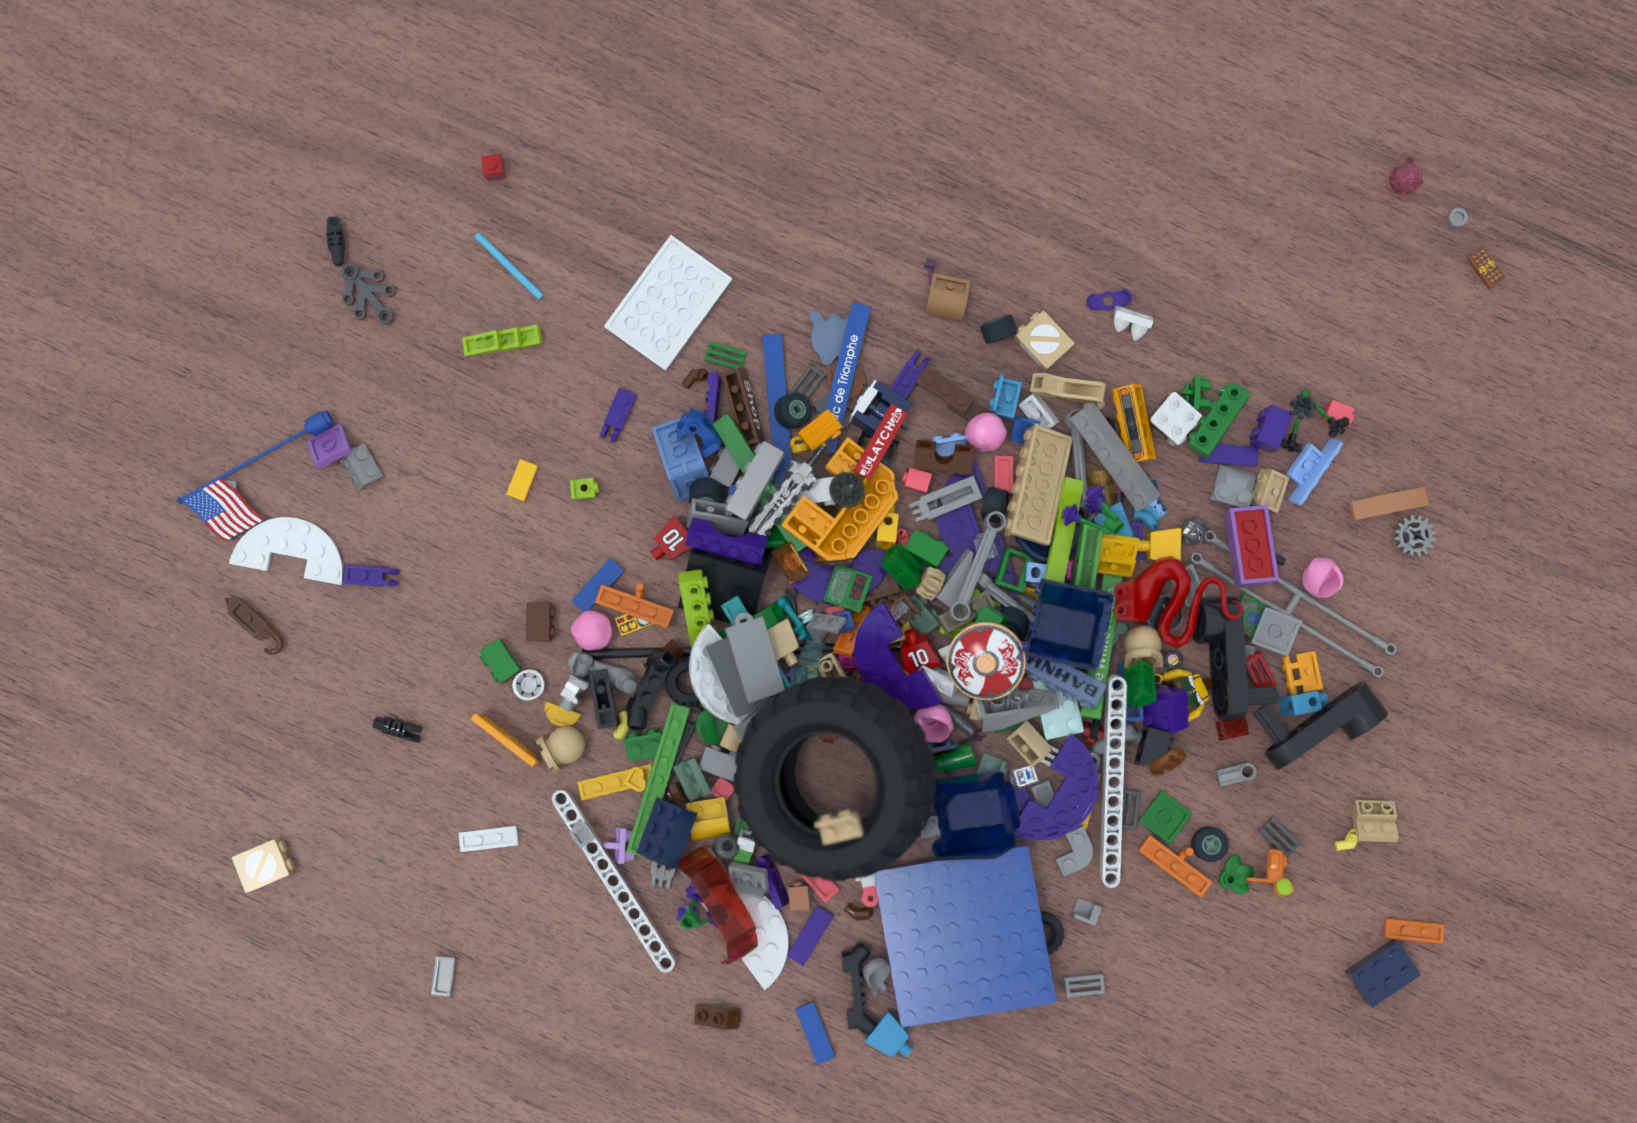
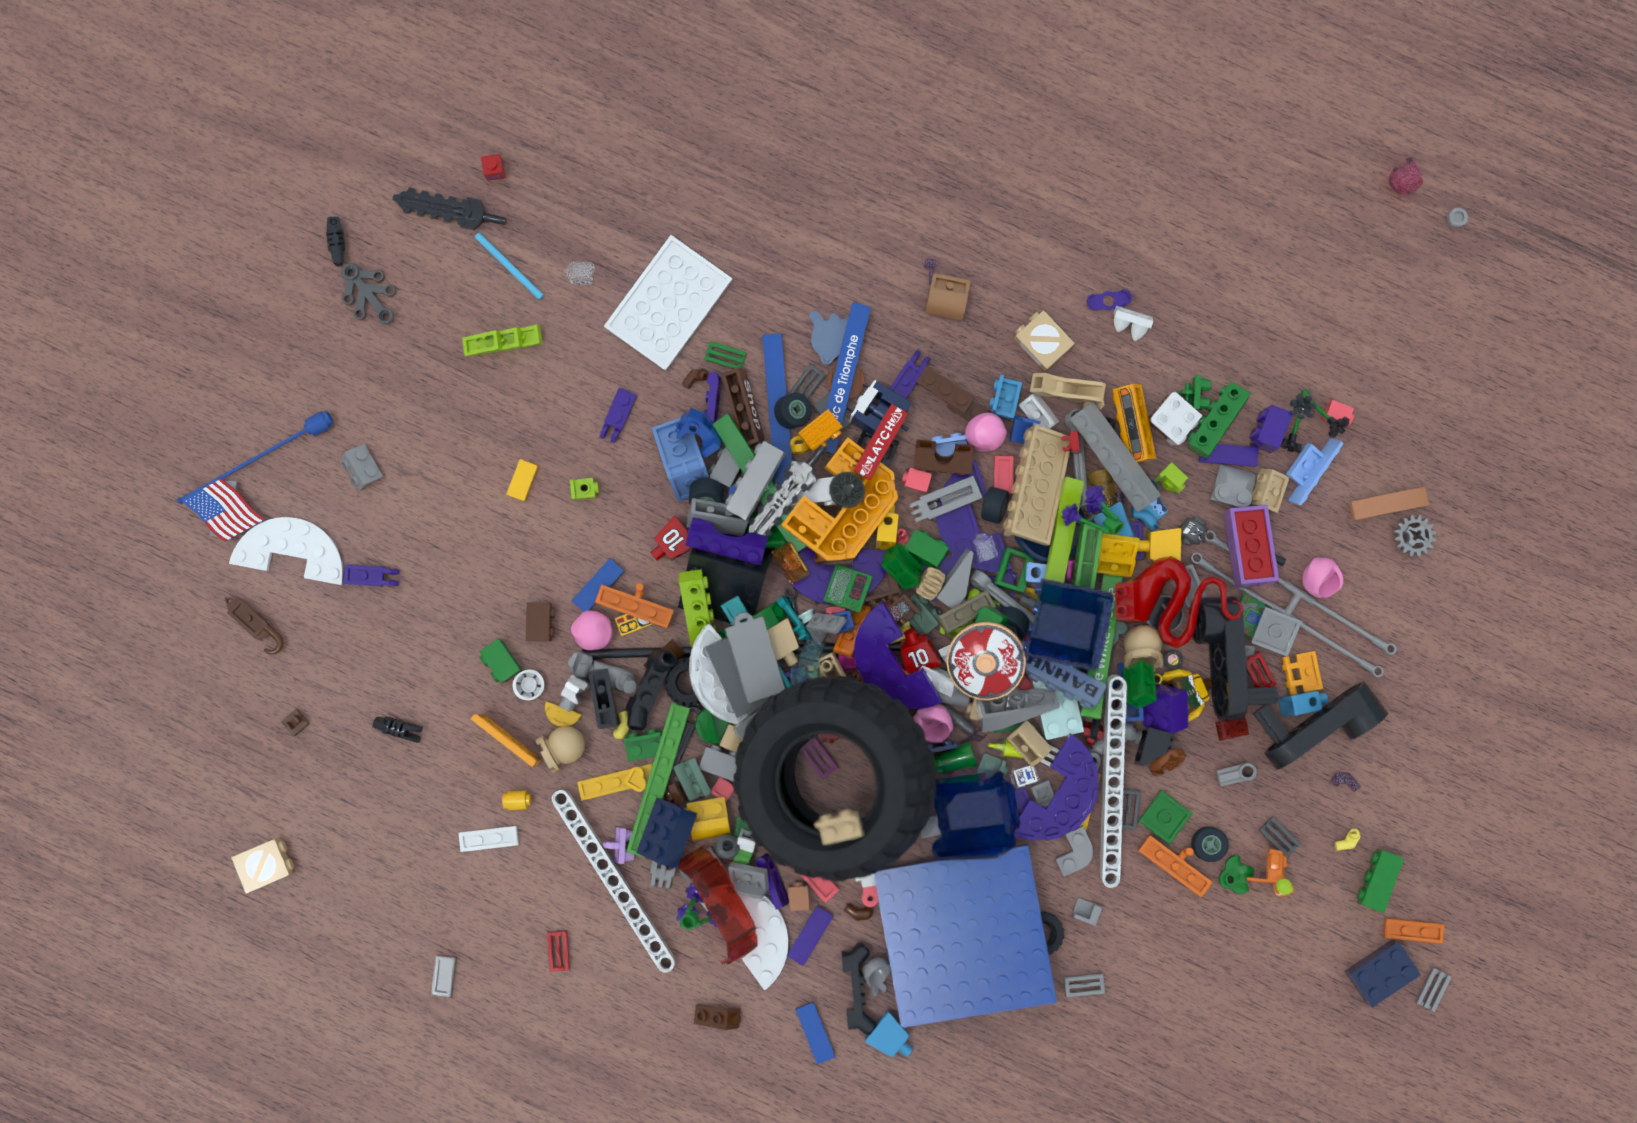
medium lavender tile [307,423,352,470] -> none
light grey plate [569,821,597,849] -> none
light grey piece [948,511,1006,621] -> none
black wheel [980,314,1017,344] -> none
tan brick [1352,800,1399,842] -> none
dark orange tile [1466,246,1506,289] -> none
none -> reddish brown tile [281,709,310,736]
none -> black bar [392,187,507,231]
none -> yellow brick [502,790,532,811]
none -> red tile [547,931,570,972]
none -> clear brick [565,261,594,285]
none -> magenta tile [800,737,838,779]
none -> piece [988,737,1023,758]
none -> red tile [1061,431,1081,454]
none -> lime brick [1154,462,1188,493]
none -> clear purple arm [1331,772,1361,792]
none -> green brick [1357,849,1404,913]
none -> light grey tile [1415,967,1451,1012]

